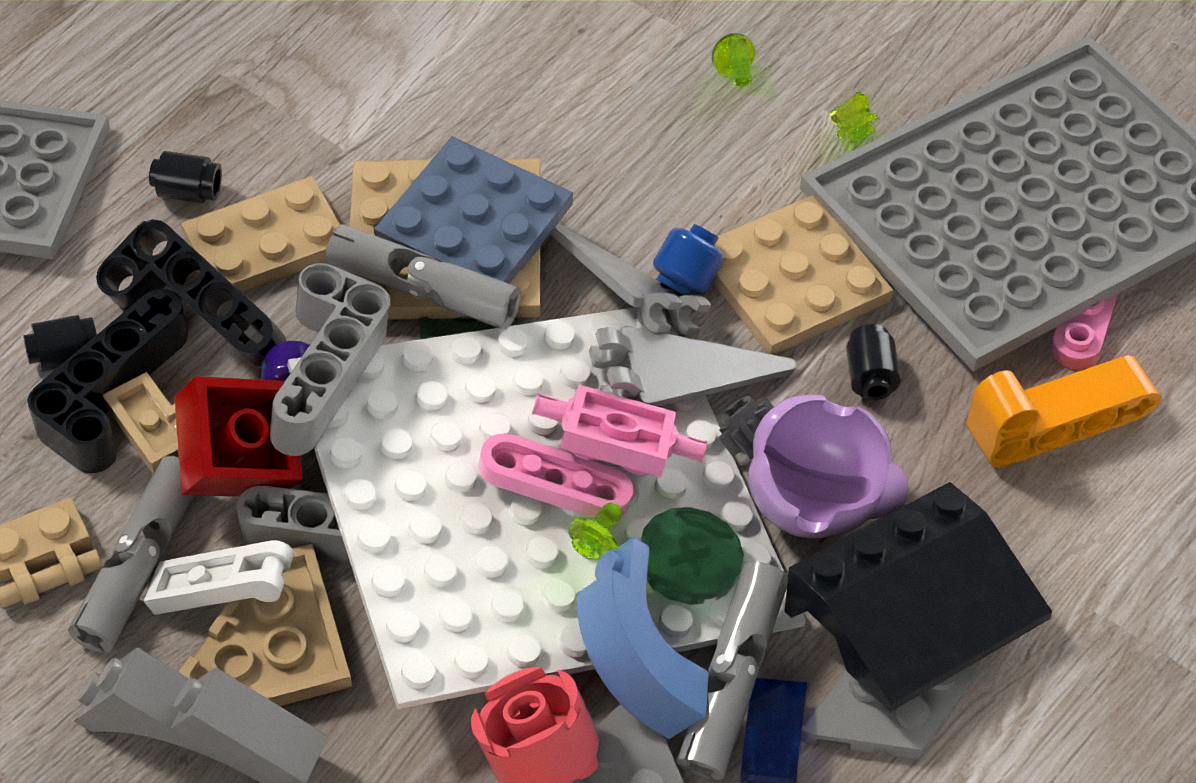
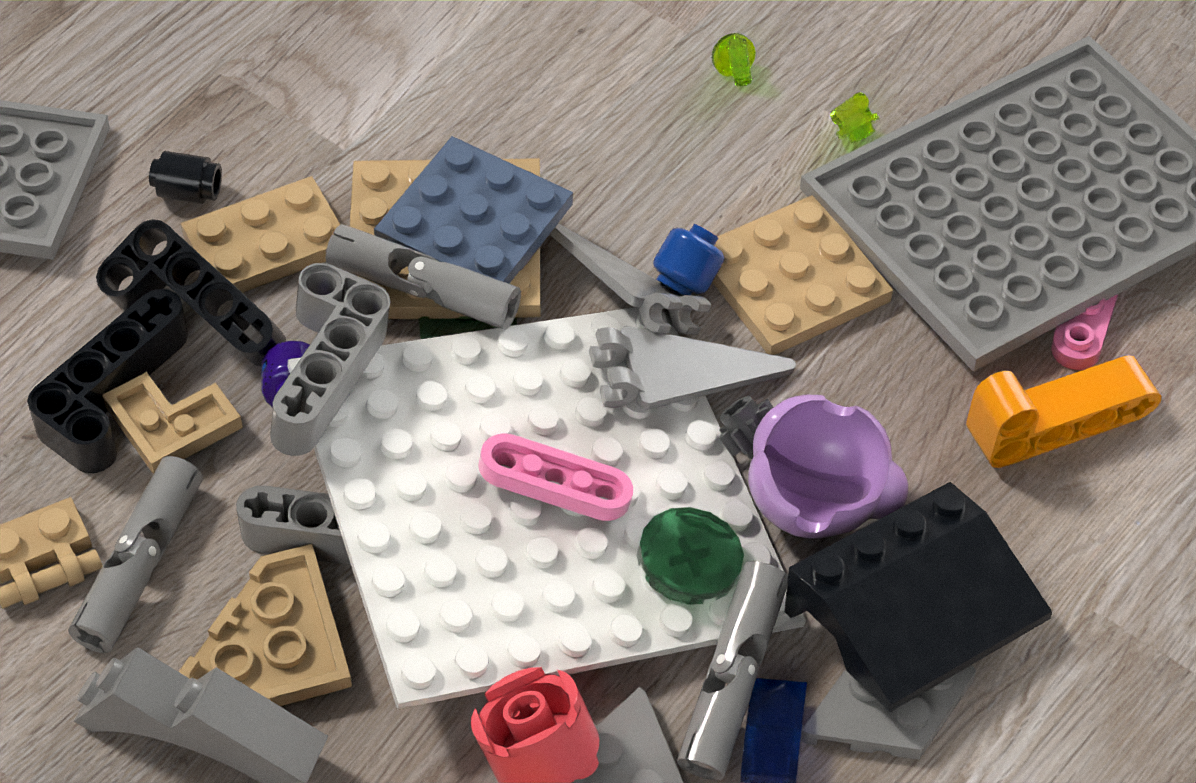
black brick [23,315,97,372] -> none
white plate [144,540,294,615] -> none
red brick [174,376,303,497] -> none
bright pink plate [532,384,708,477] -> none
clear neon green plate [568,502,622,560] -> none
medium blue arch [577,537,709,739] -> none
black brick [846,324,901,400] -> none

